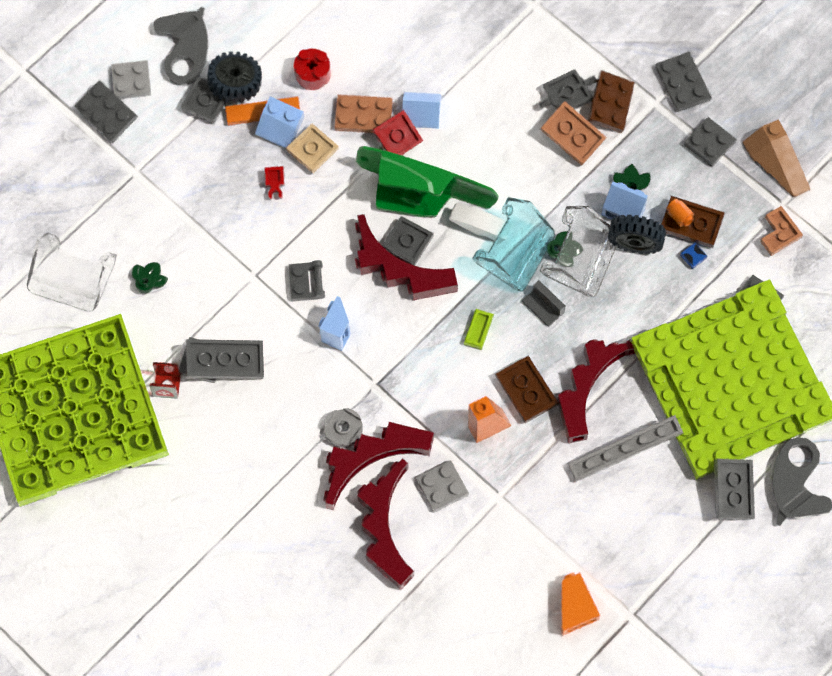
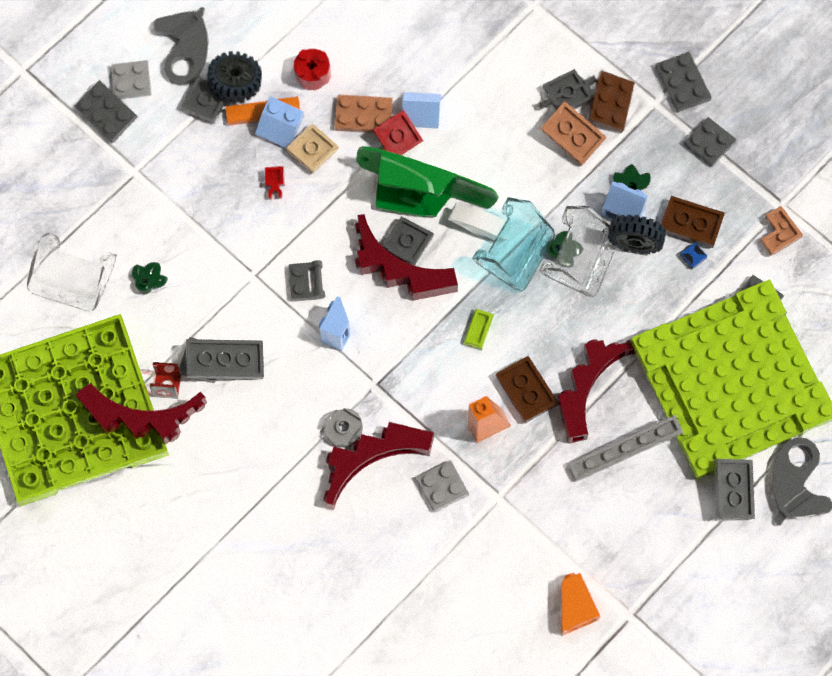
dark red arch [357,458,415,590] -> none
dark grey panel [523,280,566,326] -> none
orange brick [666,199,694,227] -> none
medium nougat wedge [743,119,811,197] -> none
none -> dark red arch [75,383,207,444]

